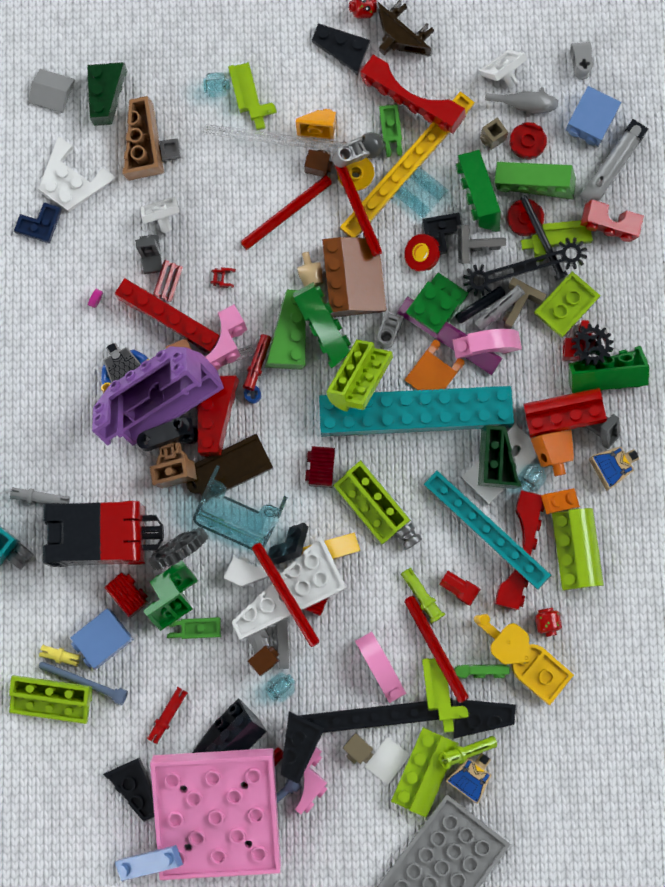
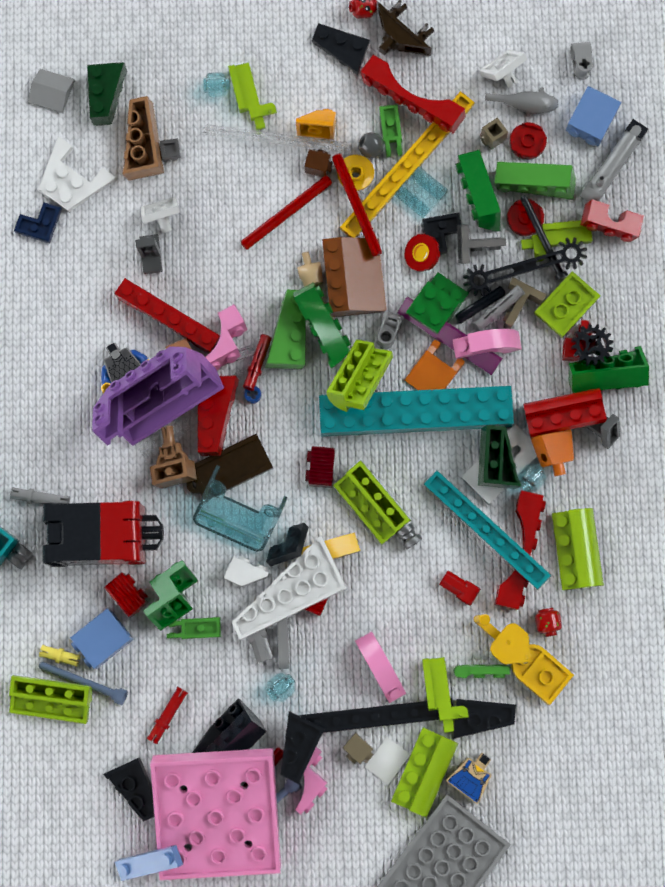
dark pink tile [88,288,103,308] -> none
black piece [137,417,198,451] -> none
dark grey gear [149,528,208,570] -> none
tile [153,260,183,302] -> none
red piece [210,267,236,288] -> none
reddish brown brick [247,645,280,676] -> none
red axle [252,542,320,647] -> none
light grey piece [332,137,370,168] -> none
lime pin [401,567,446,624] -> none
red axle [404,596,469,703] -> none
lime pin [439,736,497,770] -> none
orange plate [541,488,580,514] -> none
torso [589,447,639,491] -> none

